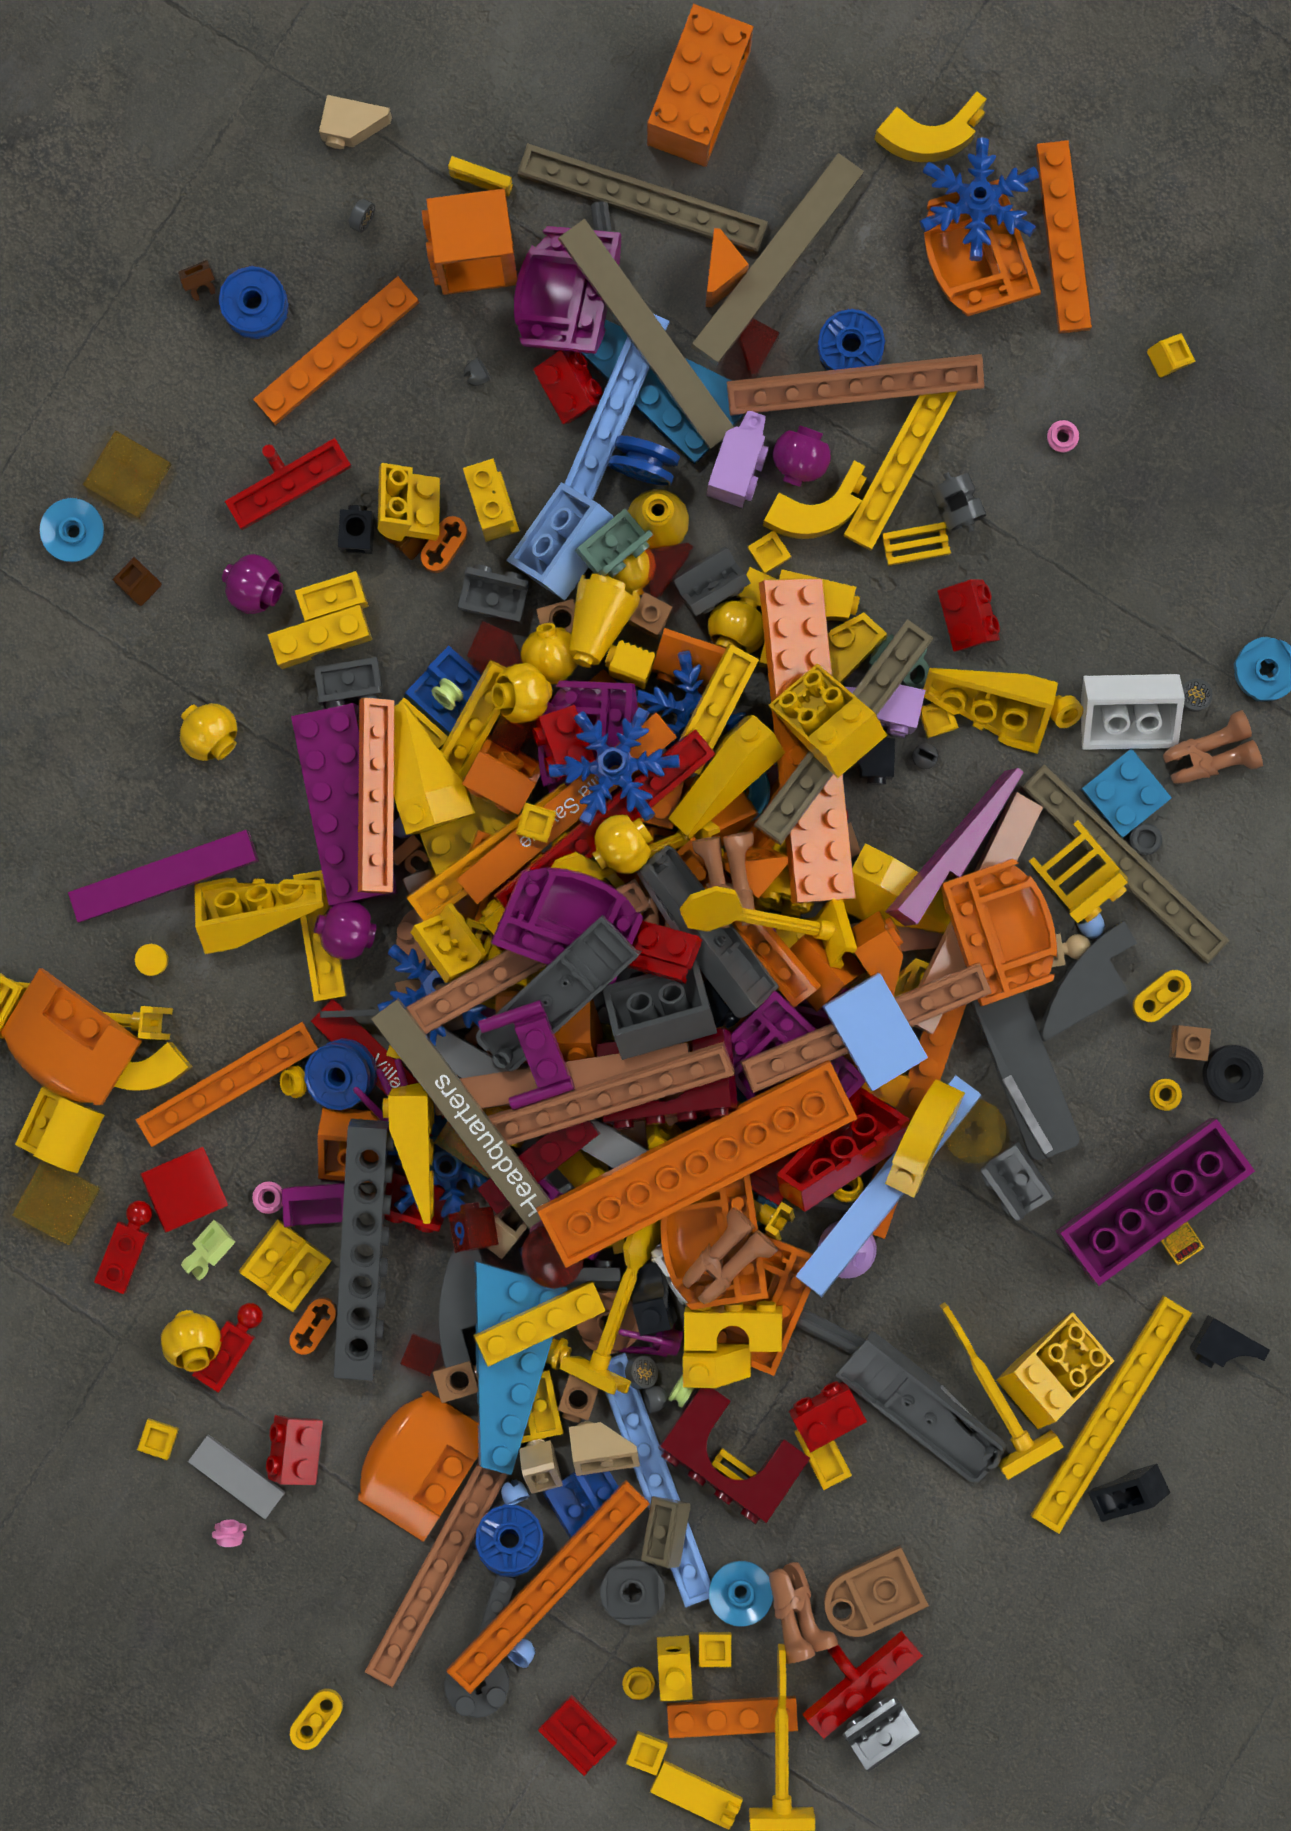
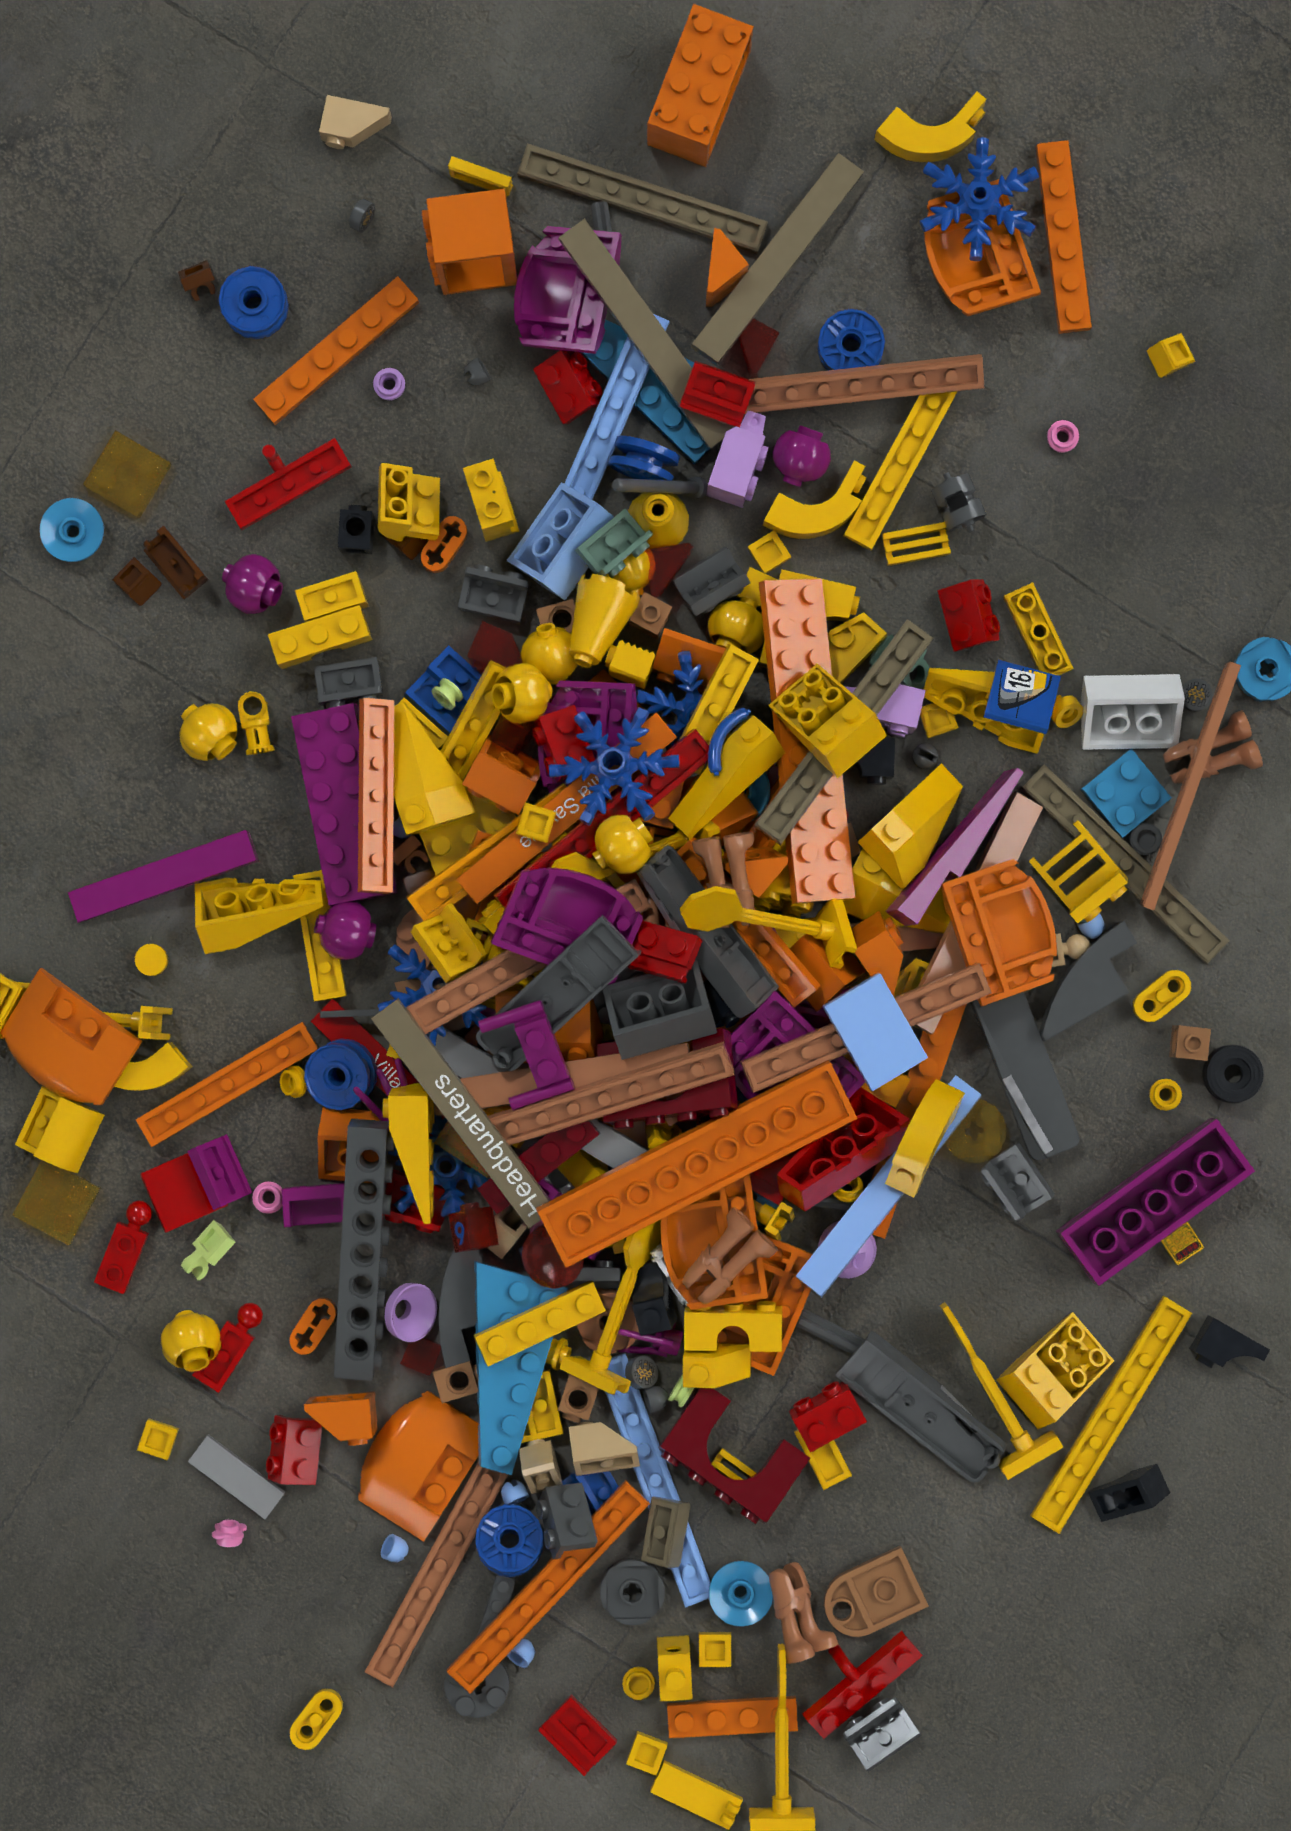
yellow slope [239,1219,332,1312] -> none
none -> reddish brown hinge [143,525,209,600]
none -> magenta plate [187,1134,253,1210]
none -> yellow connector [238,691,275,755]
none -> orange slope [304,1392,378,1446]
none -> lavender plate [373,368,405,400]
none -> light blue hinge [381,1534,409,1562]
none -> lavender piece [384,1283,437,1342]
none -> dark grey bracket [536,1483,598,1560]
none -> dark grey bar [612,476,708,499]
none -> red plate [679,361,756,427]
none -> blue piece [708,708,751,776]
none -> yellow wedge [858,763,963,889]
none -> blue slope [984,660,1061,734]
none -> yellow tile [1003,582,1074,676]
none -> nougat tile [1140,662,1241,910]

